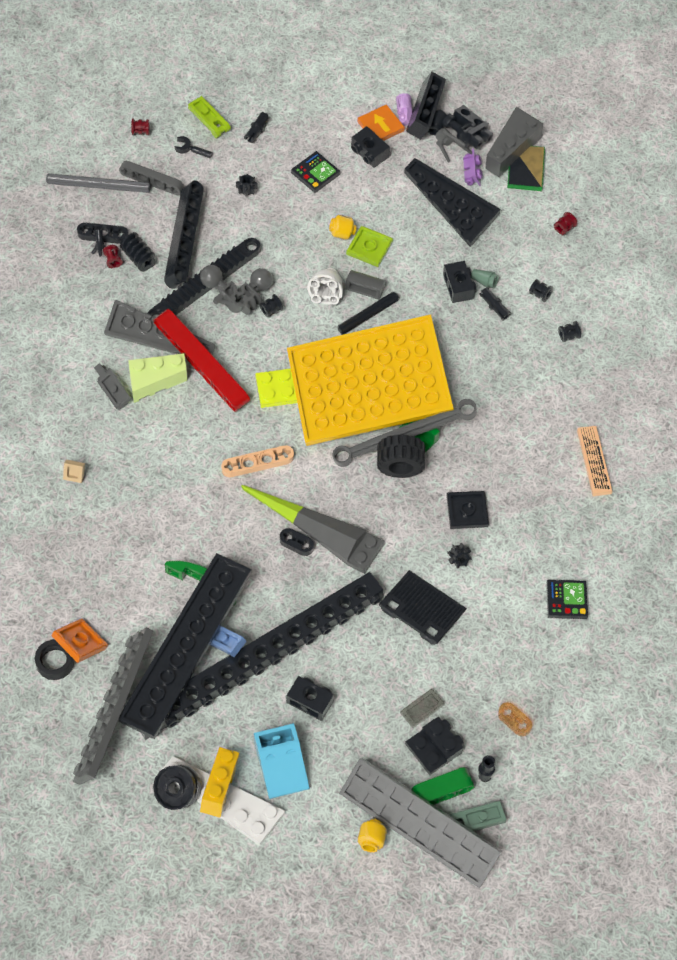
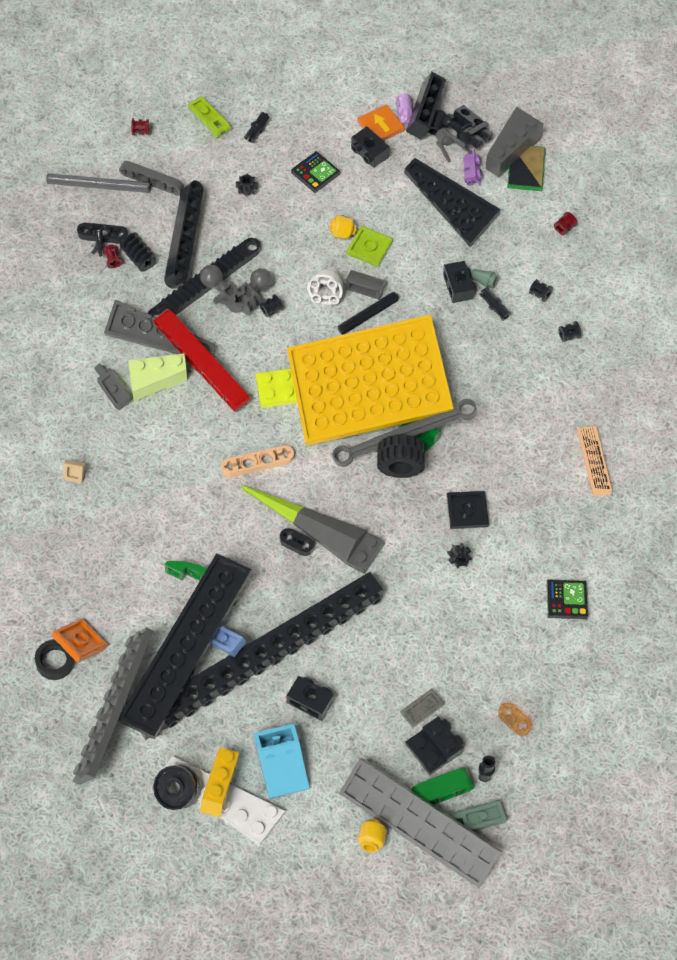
black piece [174,136,213,158] -> none
black window [379,570,467,645] -> none

